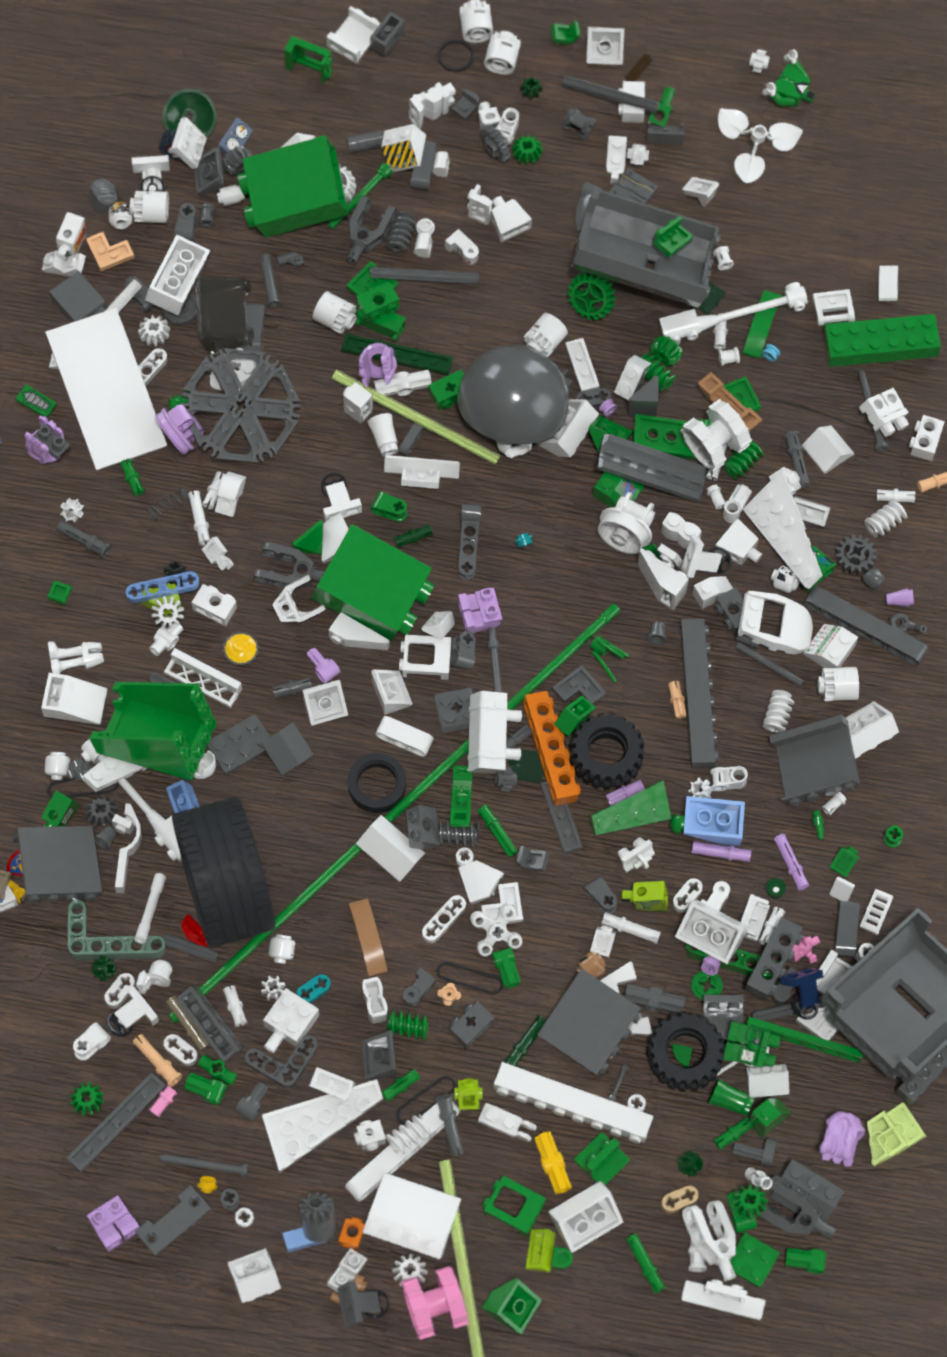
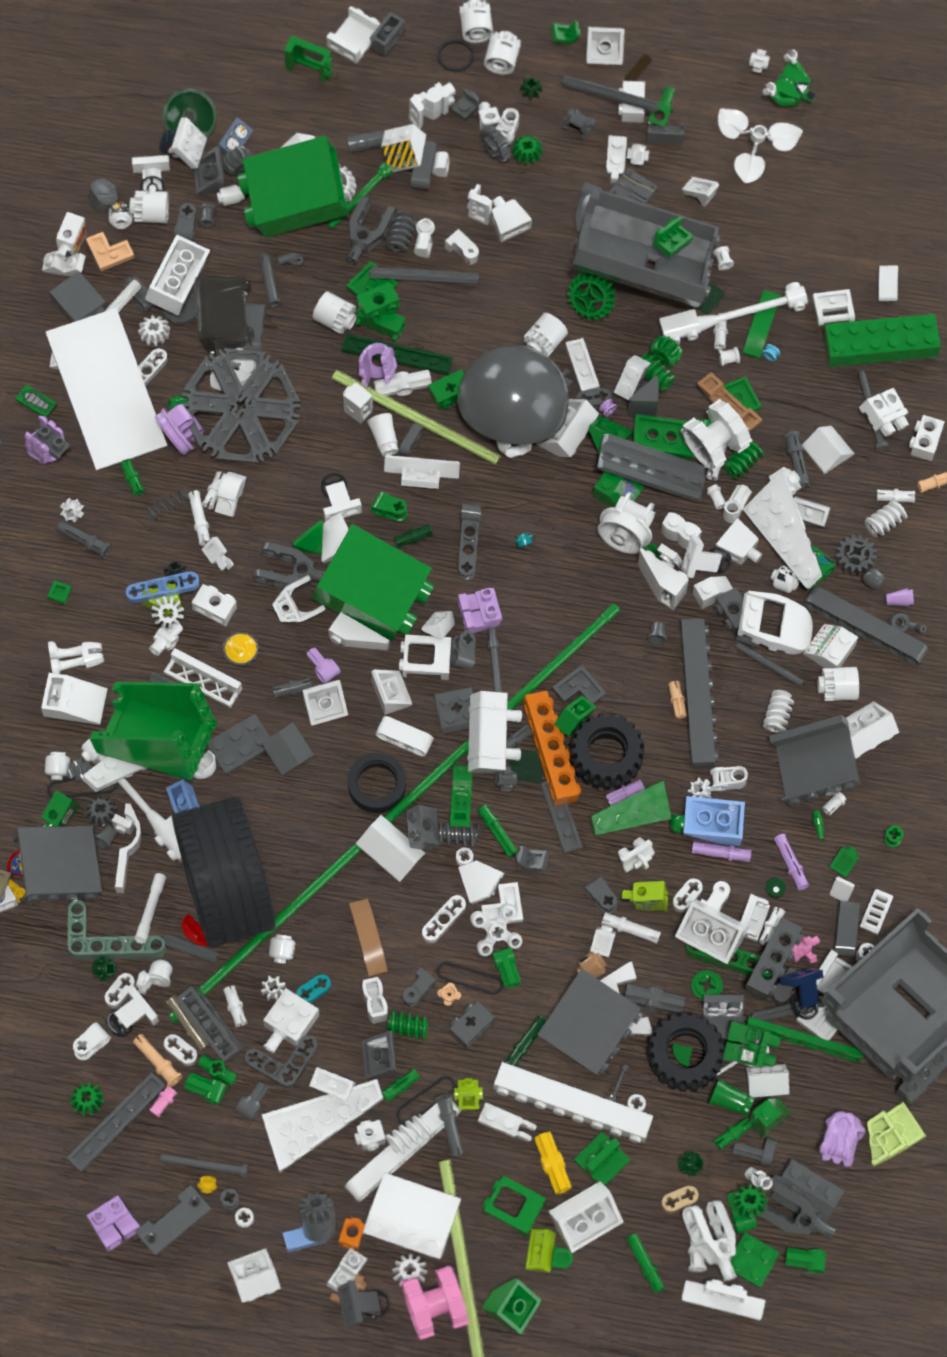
green plant [590,636,629,683] -> none
lavender bush [701,956,720,975] -> none

